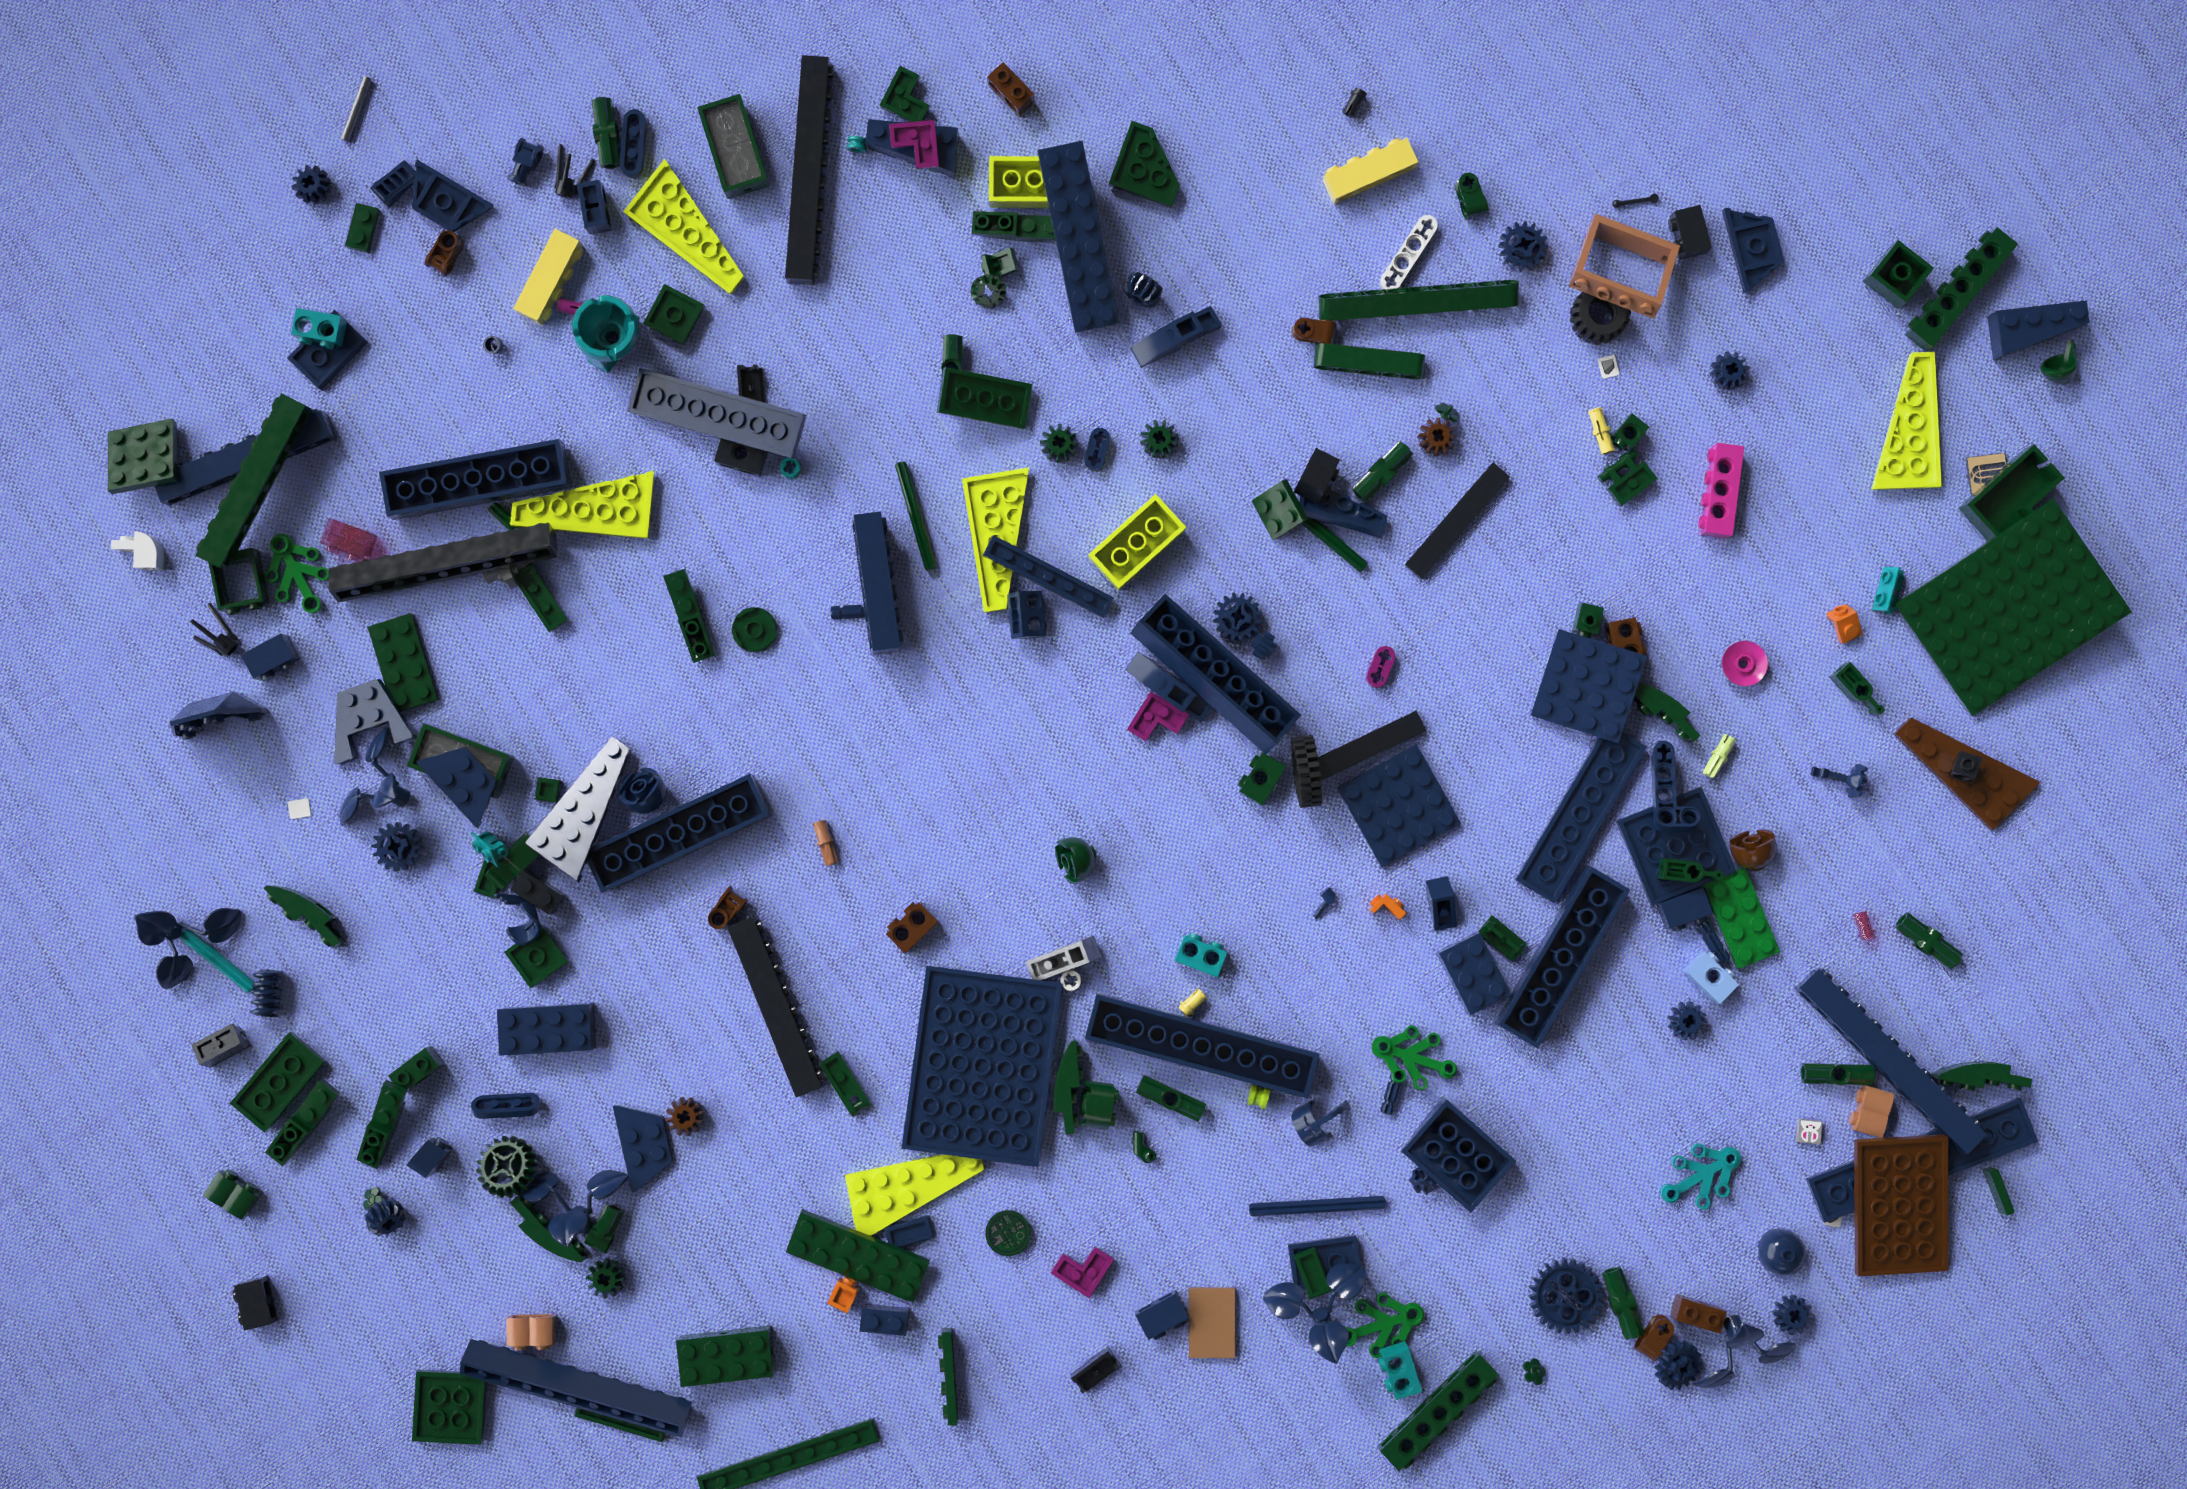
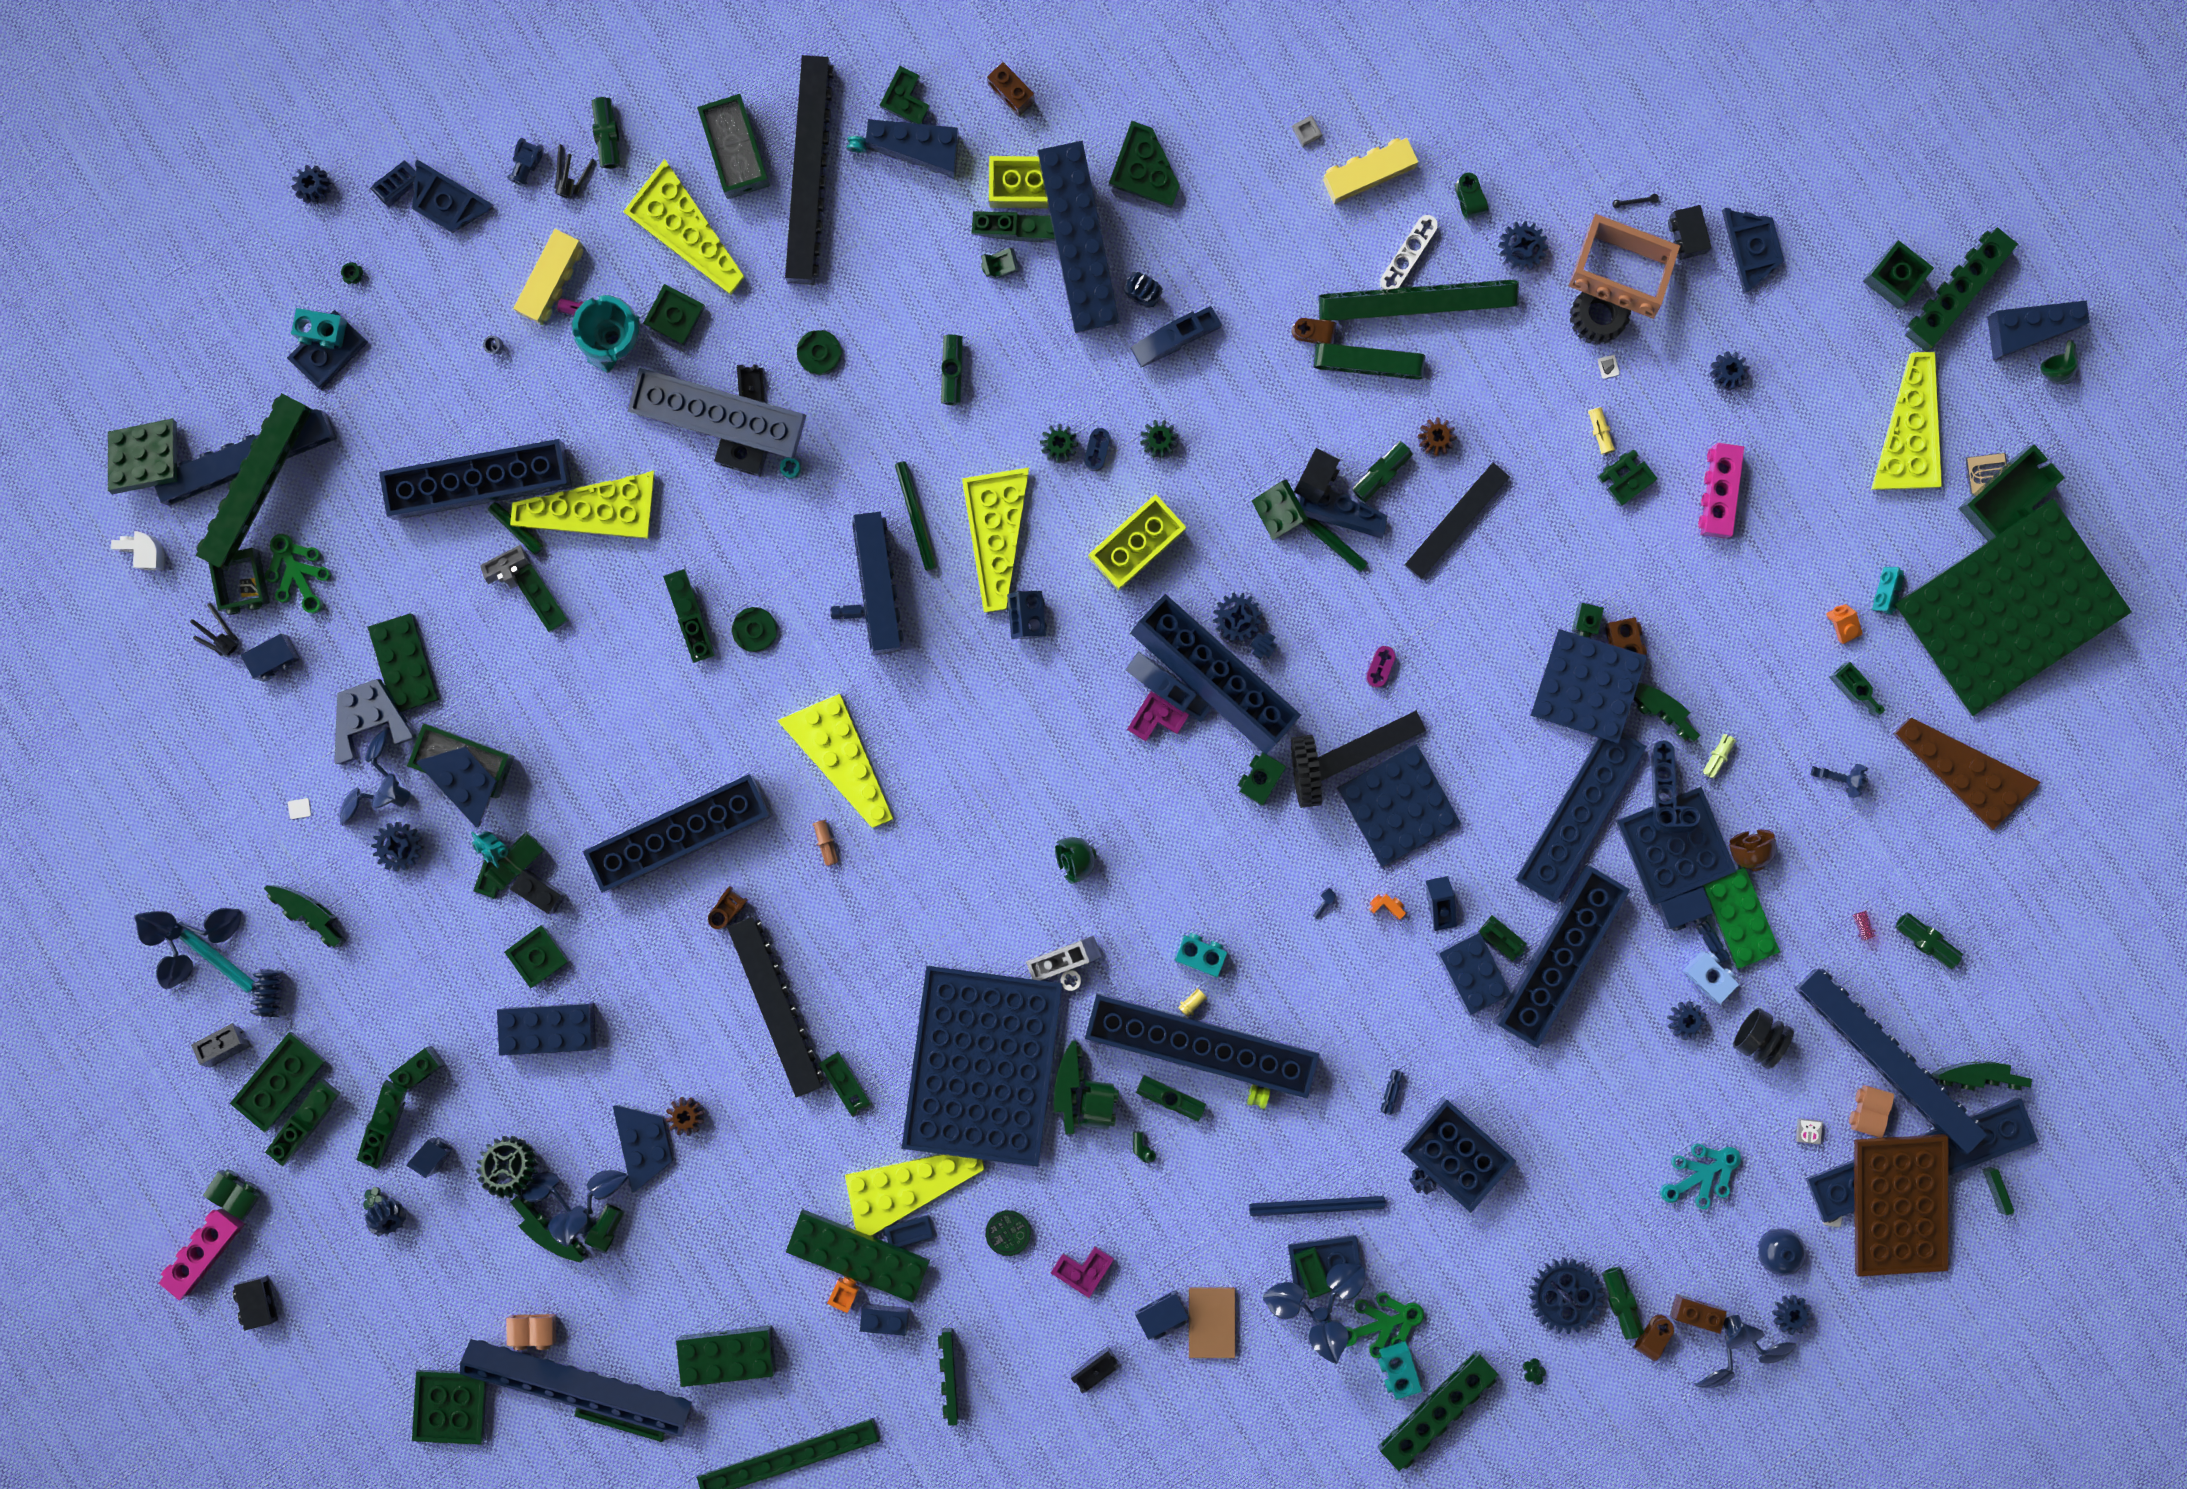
dark blue wedge [170,692,269,740] -> none
clear pink brick [320,518,377,562] -> none
black brick [329,522,558,603] -> none
flat silver bar [340,76,372,143] -> none
dark green plate [345,203,380,253] -> none
reddish brown piece [424,230,464,277] -> none
dark blue plate [471,1093,541,1119] -> none
dark blue helmet [494,893,542,945] -> none
wing [525,736,632,883] -> none
dark green tile [534,777,562,803] -> none
dark blue brick [577,180,612,234] -> none
dark green gear [586,1258,626,1299] -> none
dark blue cylinder [619,768,666,814] -> none
dark blue plate [620,109,647,178] -> none
reddish brown brick [886,902,939,954] -> none
magenta plate [889,120,939,169] -> none
dark green plate [936,367,1032,429] -> none
dark green gear [970,274,1007,309] -> none
dark blue plate [982,535,1114,618] -> none
dark blue helmet [1291,1100,1349,1146] -> none
black pin [1342,87,1367,119] -> none
green plant [1371,1025,1457,1091] -> none
plant [1435,403,1459,422] -> none
dark green brick [1611,413,1649,452] -> none
dark blue gear [1654,1340,1703,1390] -> none
dark green piece [1658,858,1724,882] -> none
dark pink dish [1722,641,1768,686] -> none
dark green piece [1800,1063,1875,1085] -> none
black brick [1949,751,1982,785] -> none
none -> dark pink brick [158,1208,245,1301]
none -> sticker [240,578,258,597]
none -> dark green plate [341,262,363,284]
none -> neon yellow wing [777,694,893,828]
none -> dark green tile [797,330,842,376]
none -> light grey tile [1291,115,1322,147]
none -> black wheel [1733,1008,1794,1069]

